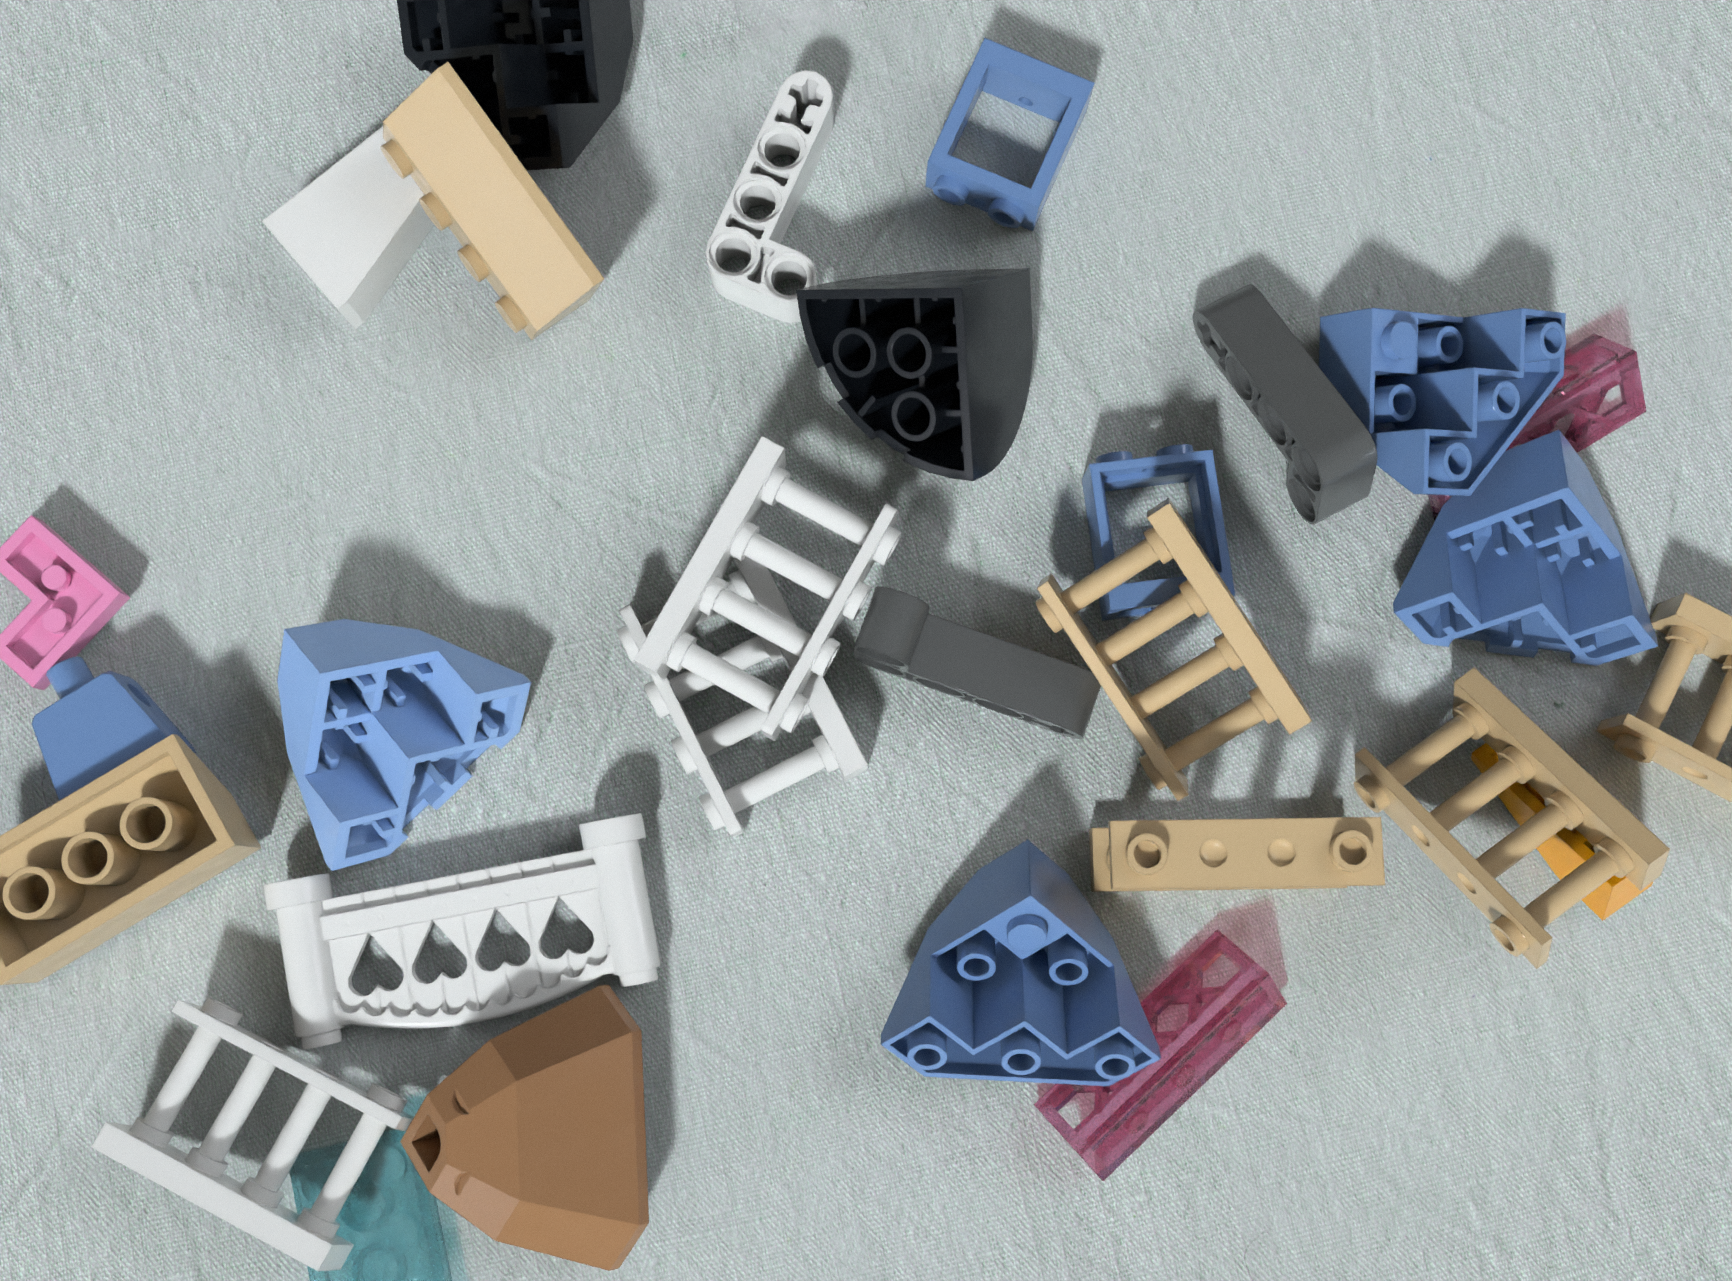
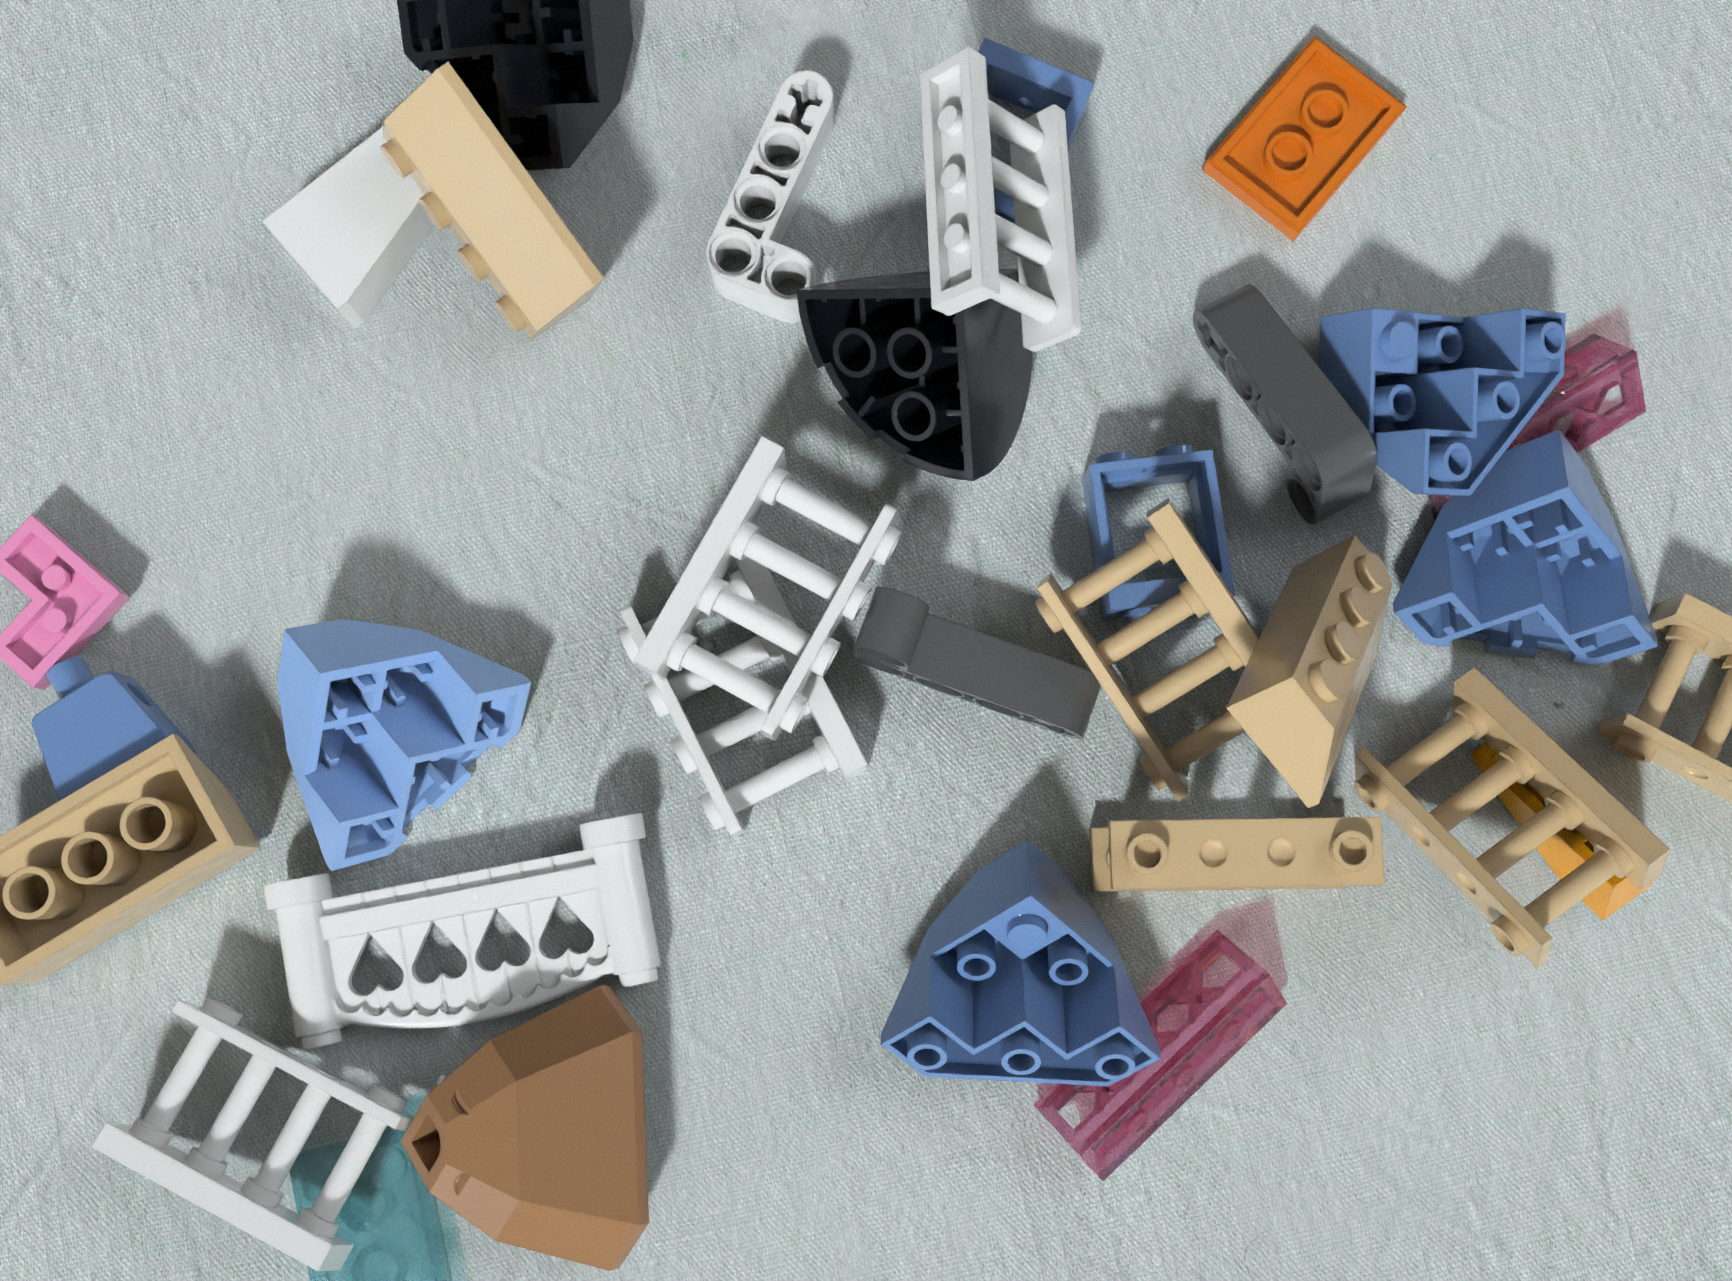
none -> white fence [920,46,1081,352]
none -> orange tile [1202,36,1407,242]
none -> tan slope [1226,535,1392,808]

